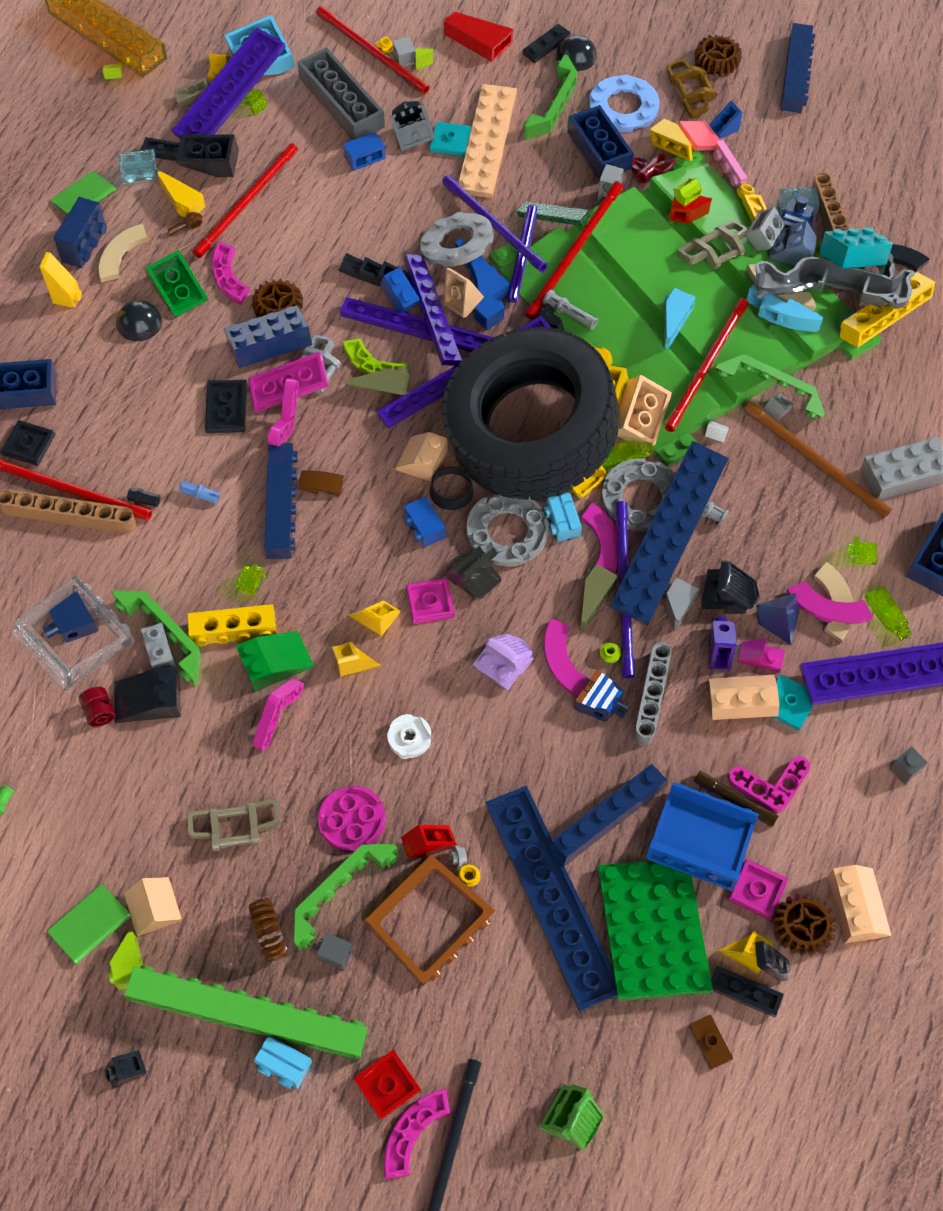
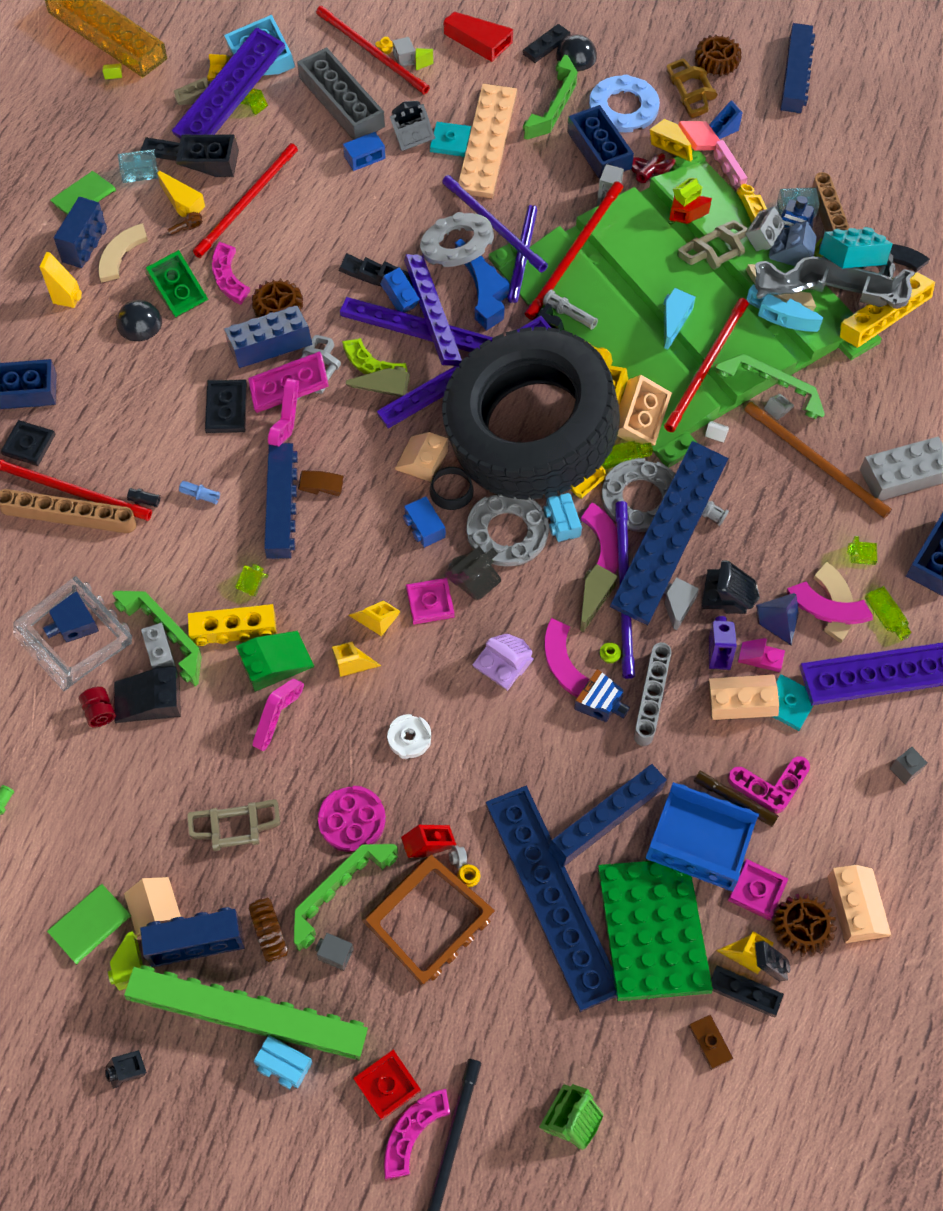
light nougat slope [443,268,484,318] -> none
tile [517,201,590,226] -> none
none -> dark blue brick [140,907,245,967]

